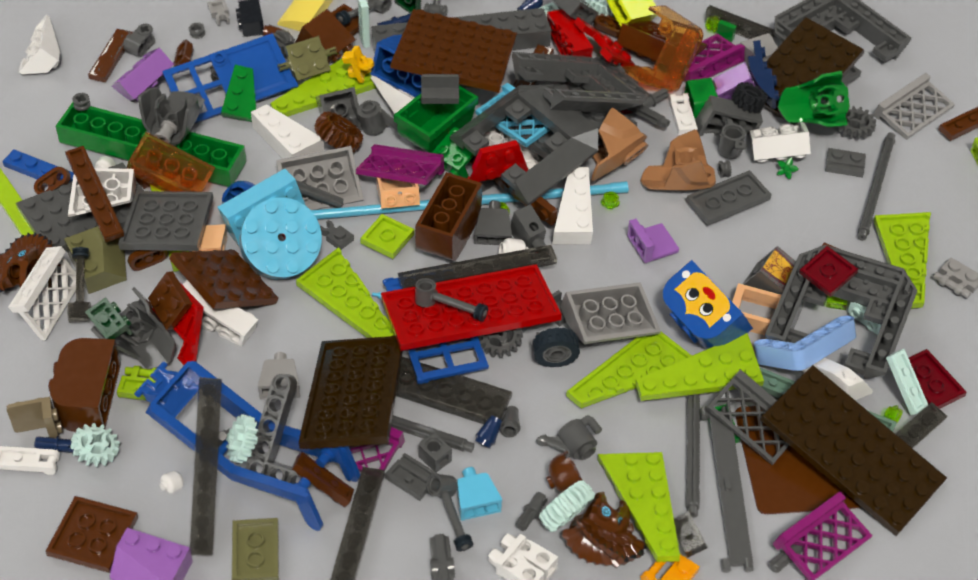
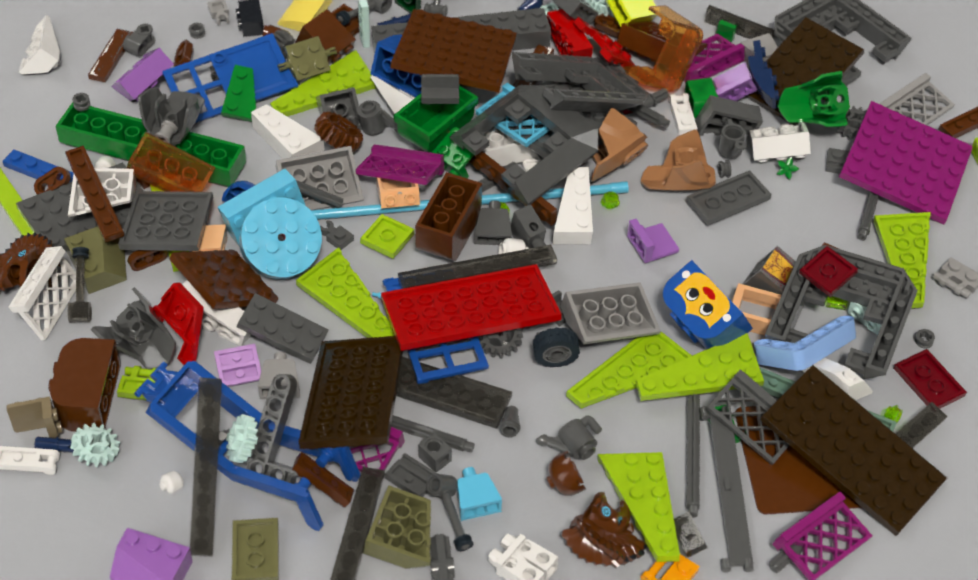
reddish brown plate [45,496,138,573] -> none
dark green bracket [85,297,133,339] -> none
reddish brown plate [148,271,192,330] -> none
yellow hips [342,46,374,83] -> none
dark grey piece [415,278,488,321] -> none
red wing [467,140,529,182] -> none
dark blue cone [475,415,502,449] -> none
dark grey axle [516,492,548,531] -> none
light aqua gear [539,480,595,532] -> none
clear neon green plate [706,15,720,33] -> none
black tyre [732,82,768,113] -> none
light aqua tile [886,349,929,415] -> none
none -> lavender slope [214,344,261,387]
none -> dark grey plate [237,293,329,364]
none -> olive wedge [363,485,431,569]
none -> magenta plate [839,101,972,225]
none -> dark grey bush [915,329,935,349]

